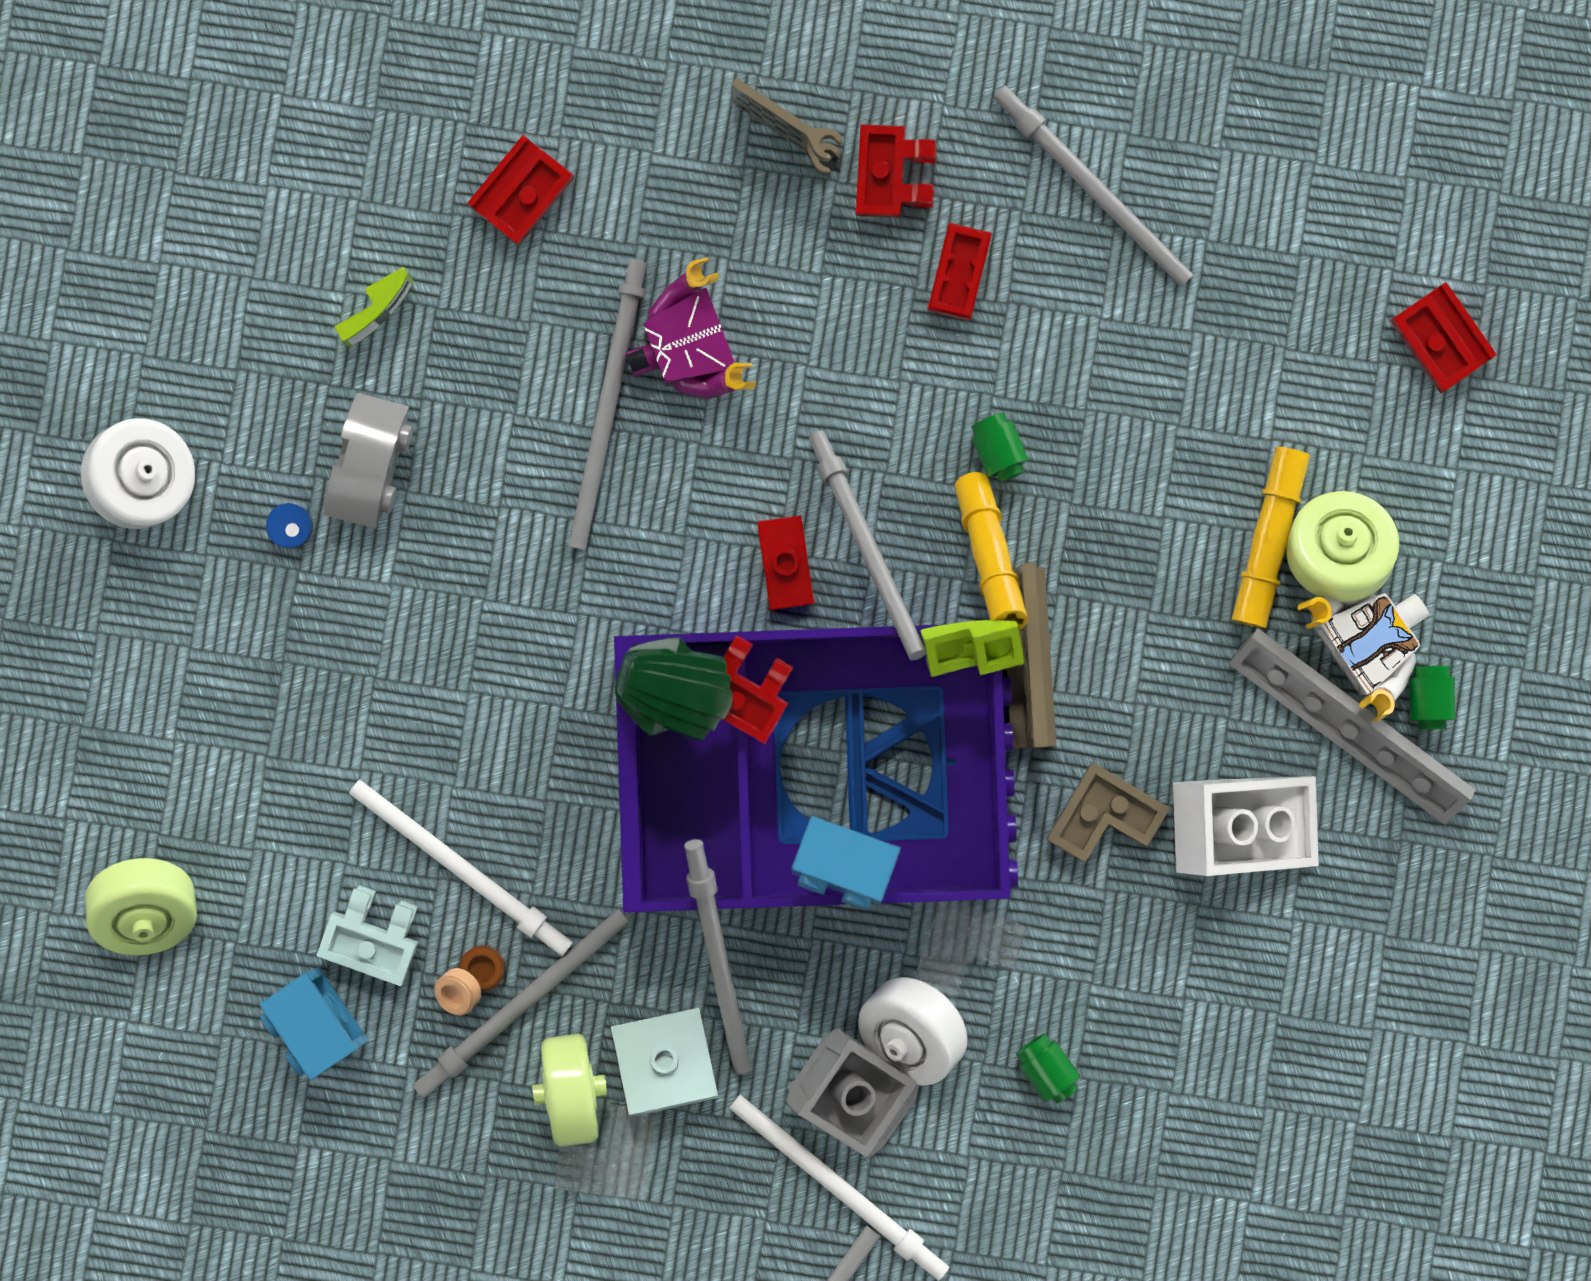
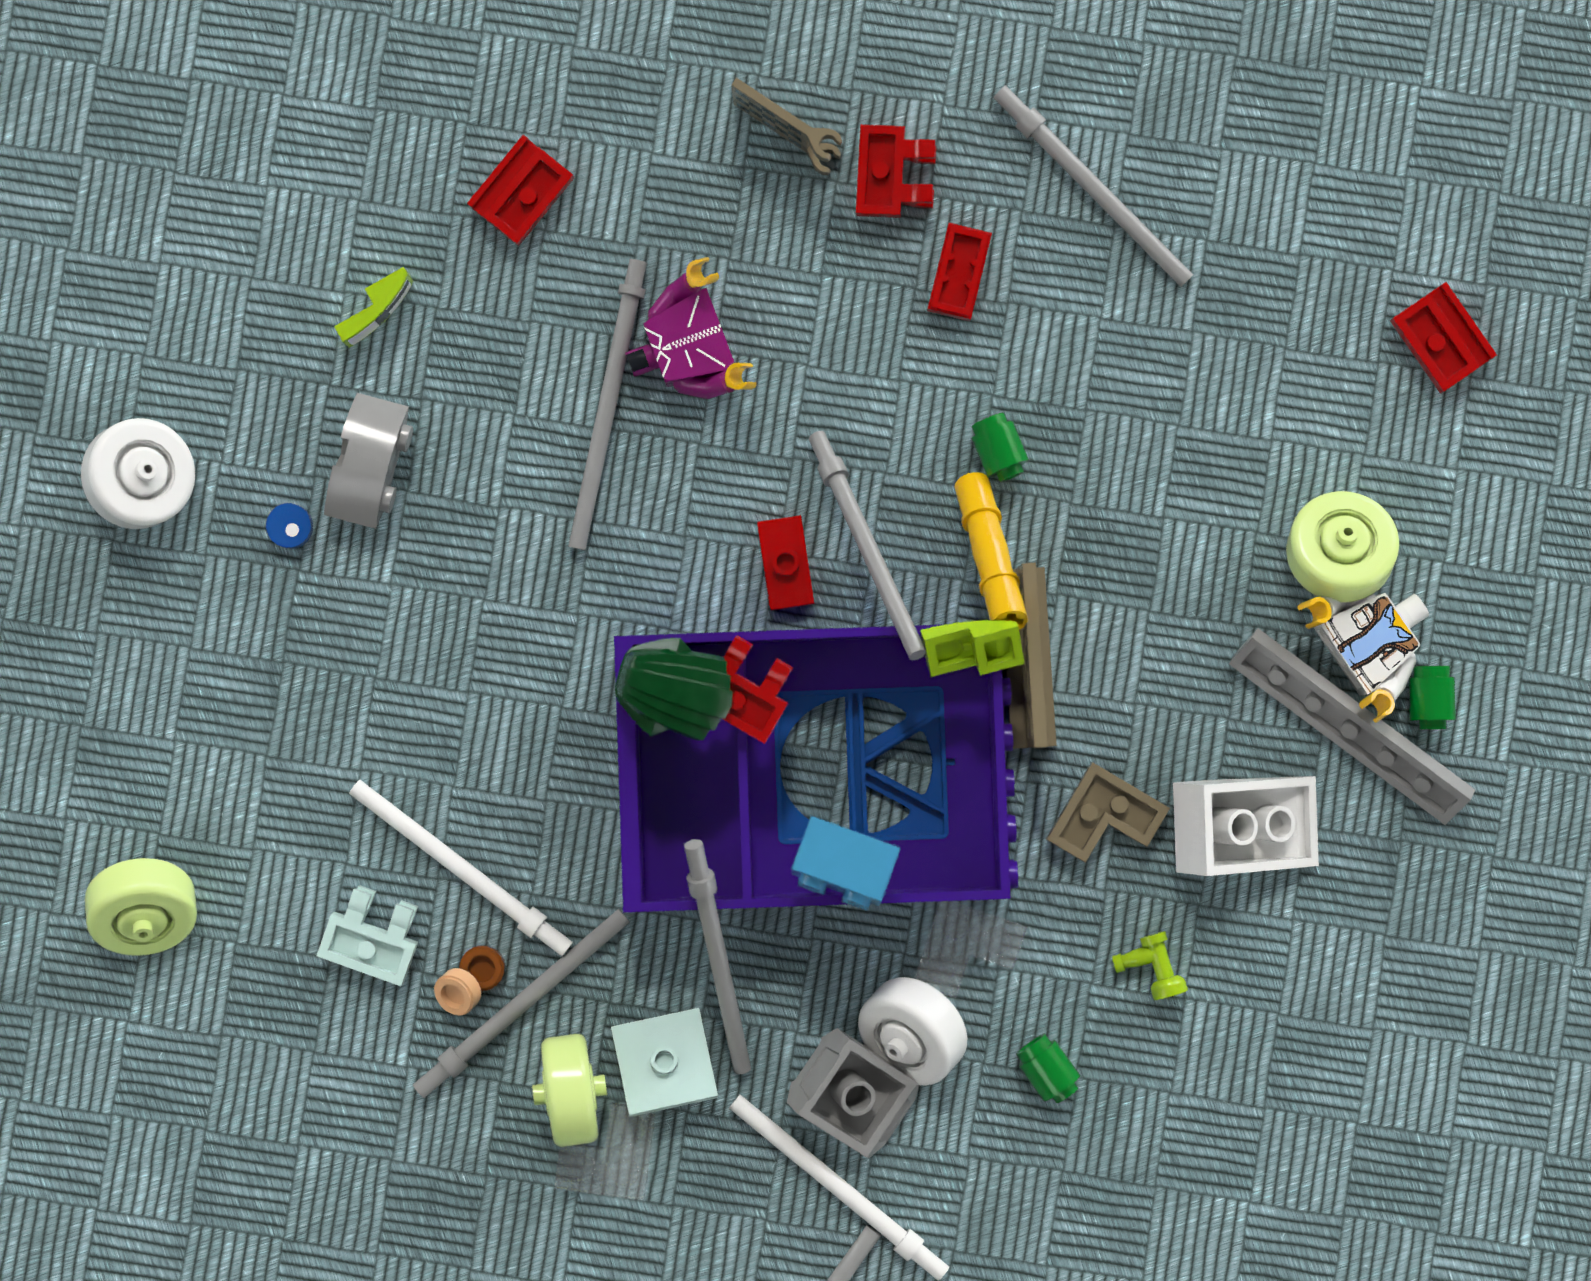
dark azure brick [259,966,369,1081] -> none
yellow piece [1231,447,1311,629] -> none
none -> lime piece [1112,931,1188,1000]

